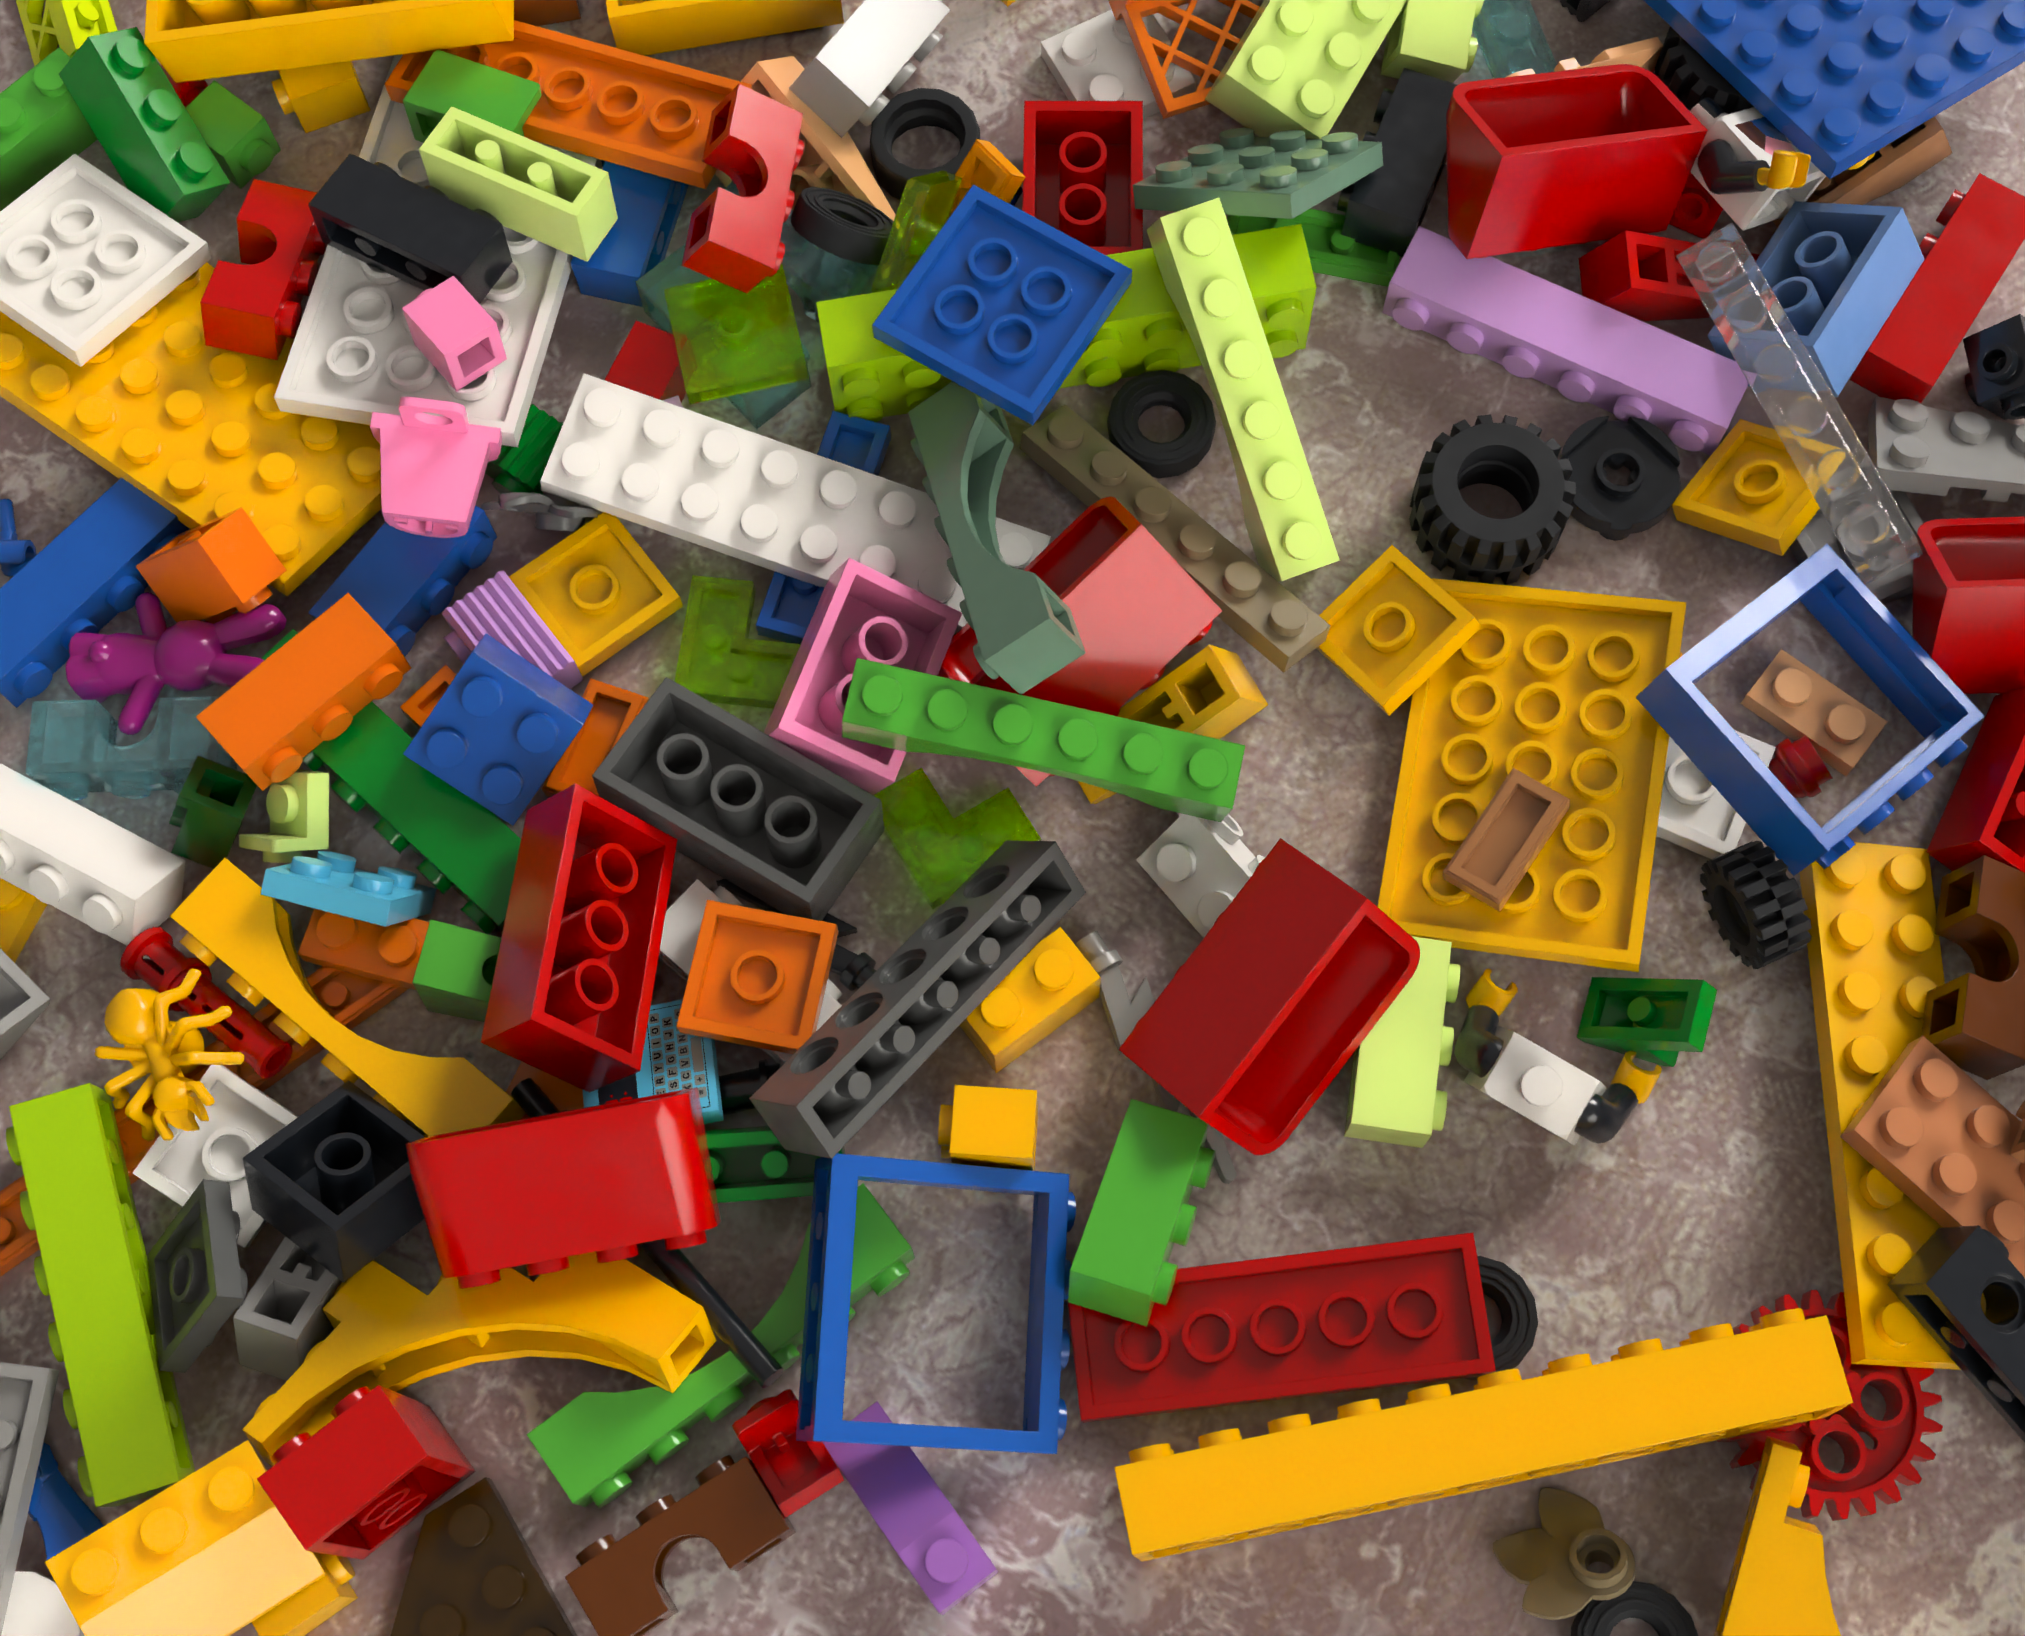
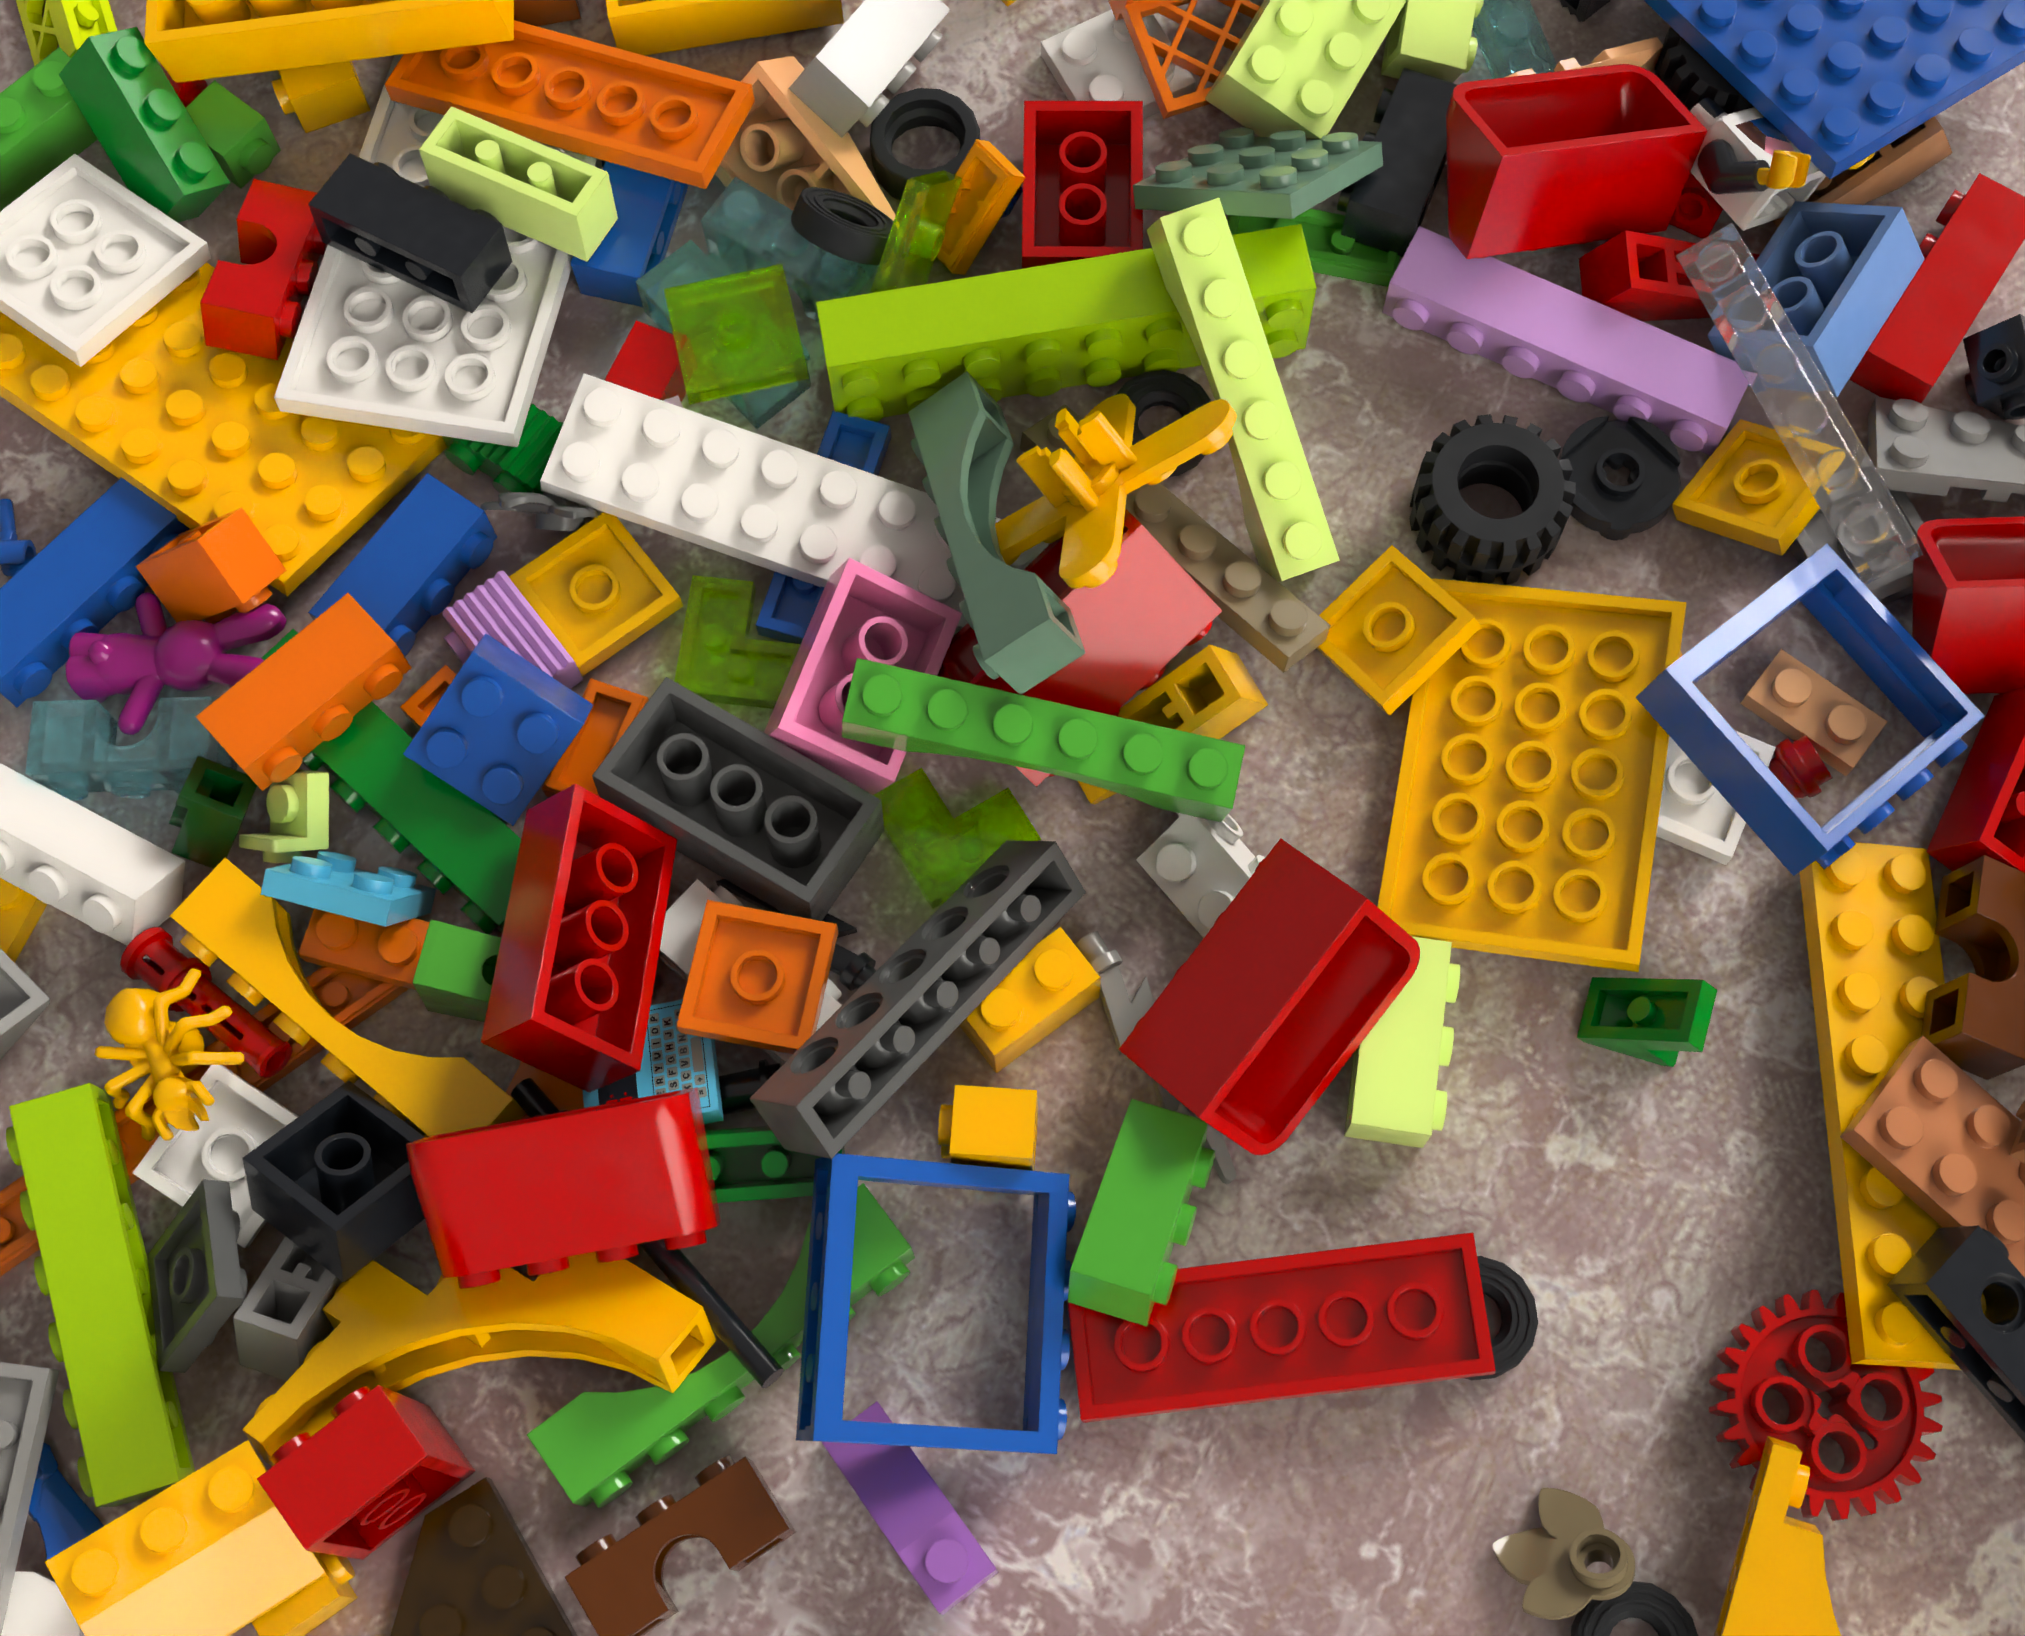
bright pink container [370,397,502,538] -> none
bright pink brick [402,276,507,392] -> none
bright green panel [403,50,542,143] -> none
arch [681,84,804,294] -> none
red bracket [732,1389,844,1518] -> none
blue plate [872,184,1132,425] -> none
yellow brick [1114,1308,1853,1562] -> none
medium nougat tile [1443,768,1570,912] -> none
torso [1455,968,1662,1146] -> none
black tyre [1700,841,1812,969] -> none
none -> yellow piece [995,394,1237,589]

